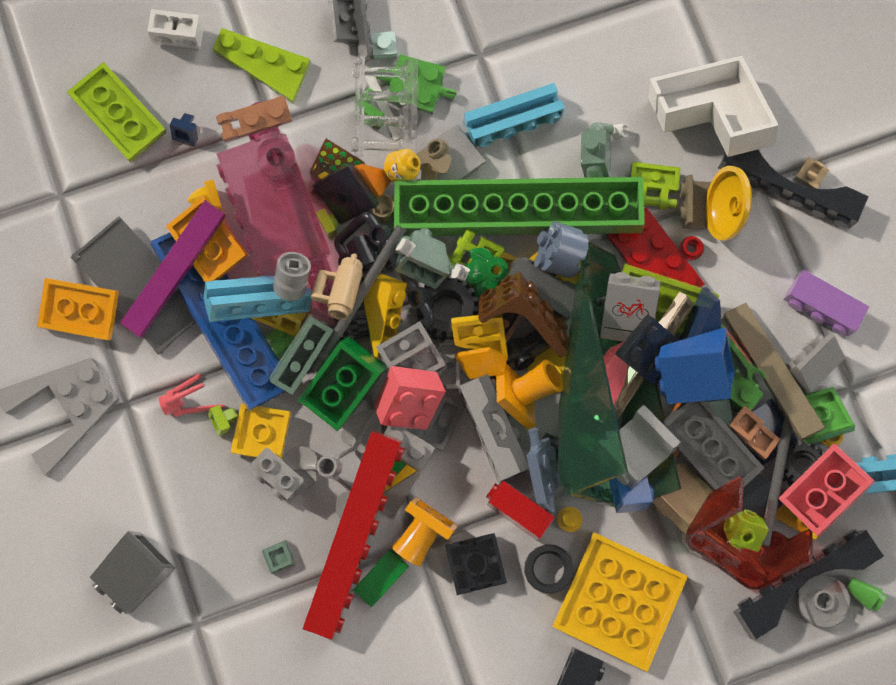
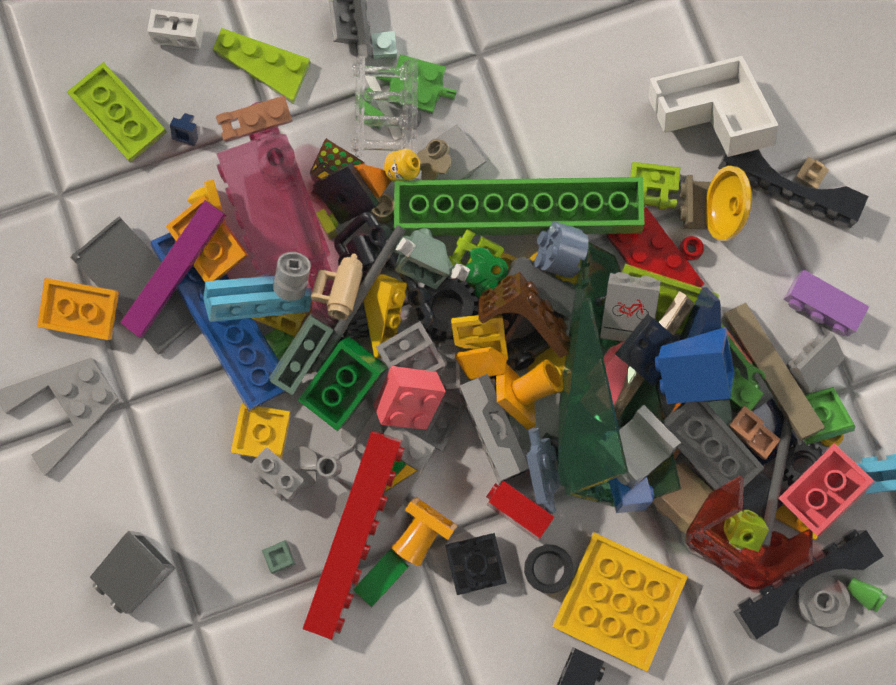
coral plant [159,374,225,417] -> none
lime tile [208,405,238,437] -> none
medium azure brick [463,83,565,147] -> none
yellow plate [557,507,583,532] -> none
sand green torso [581,122,628,178] -> none

